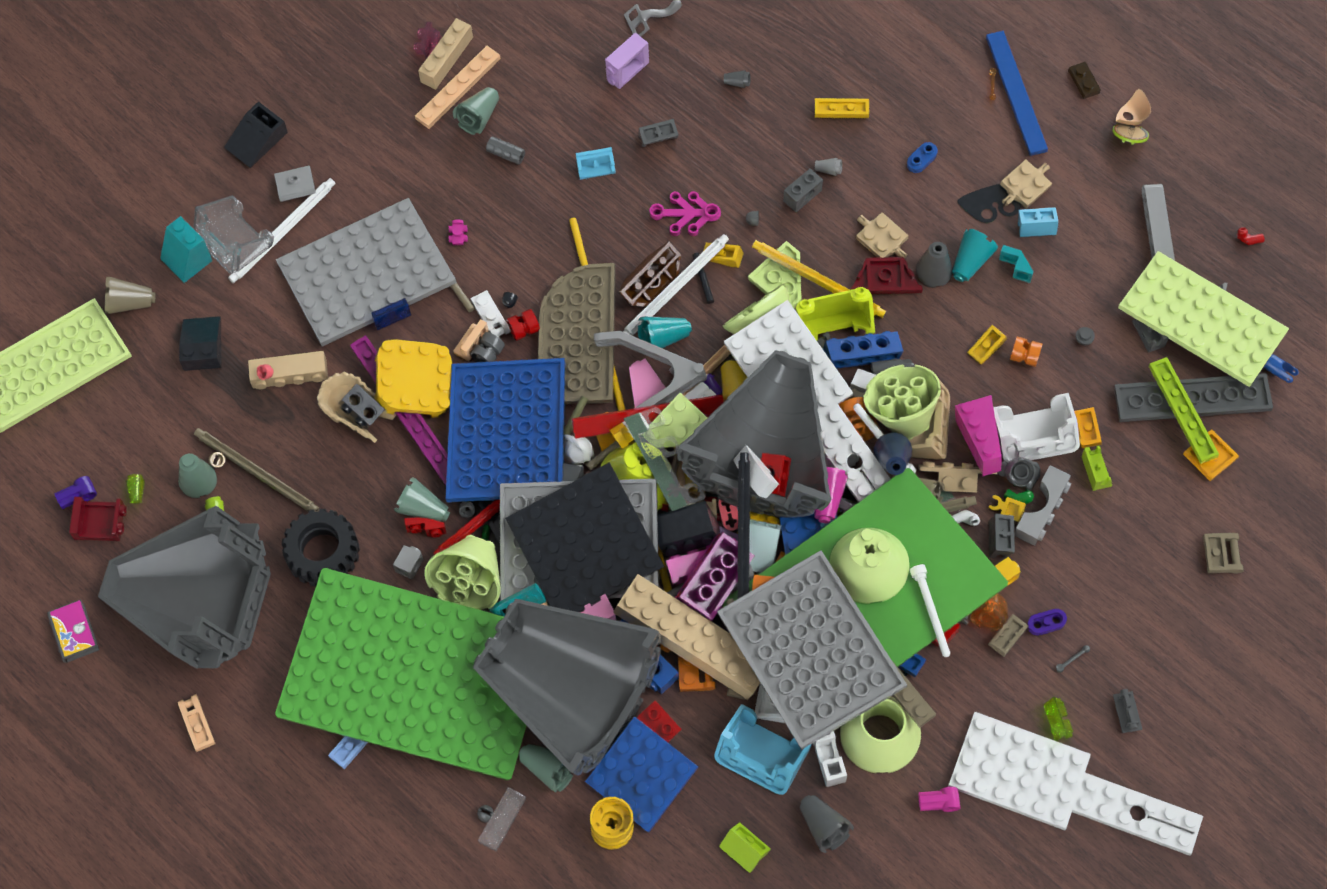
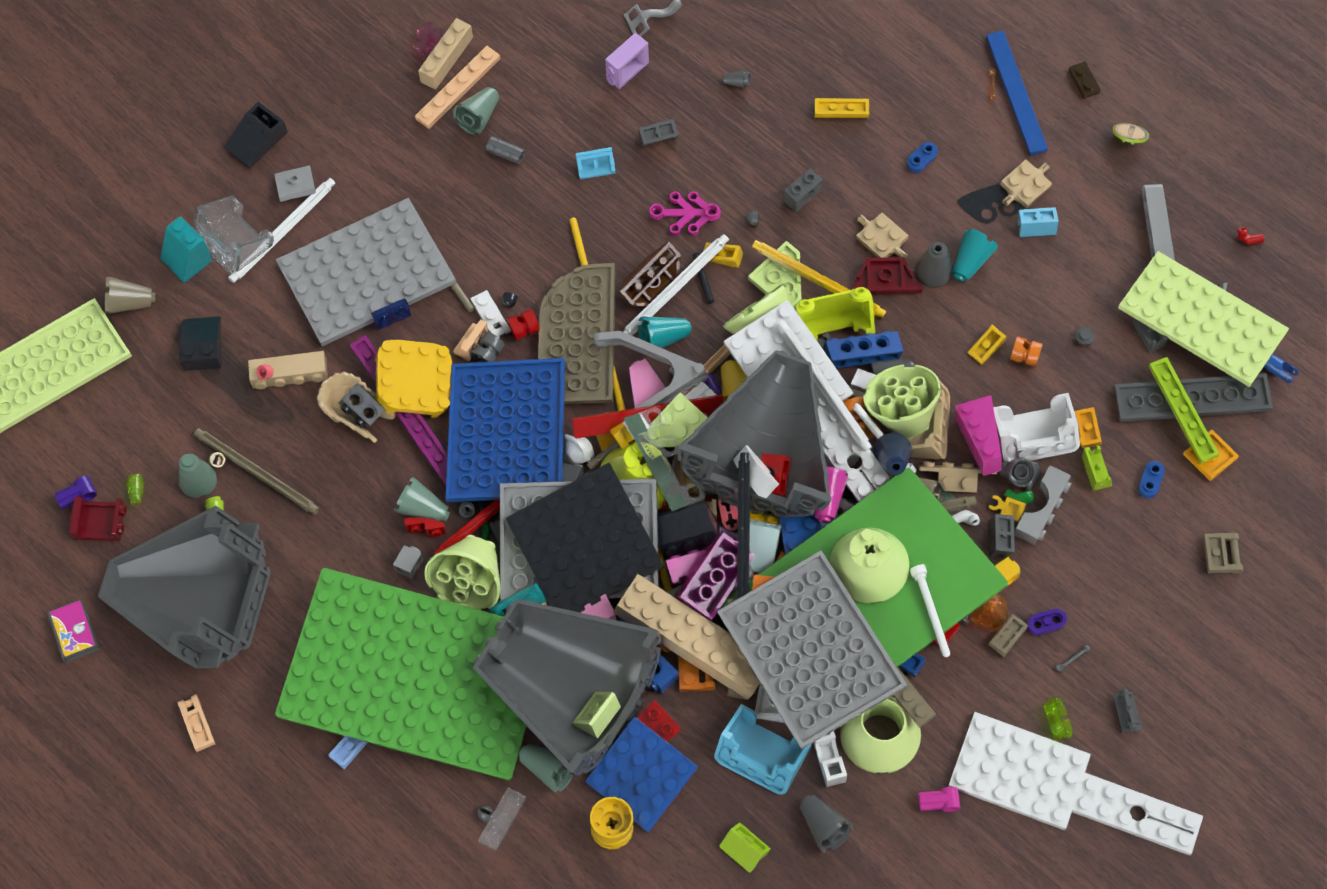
black tyre [282,509,360,587] -> none
dark pink piece [449,219,468,245] -> none
olive bar [564,396,588,435] -> none
light grey cone [815,158,842,176] -> none
teal slope [999,245,1034,283] -> none
light nougat piece [1116,89,1151,126] -> none
none -> yellowish green slope [572,692,621,739]
none -> white piece [777,321,872,452]
none -> blue plate [1138,461,1165,499]

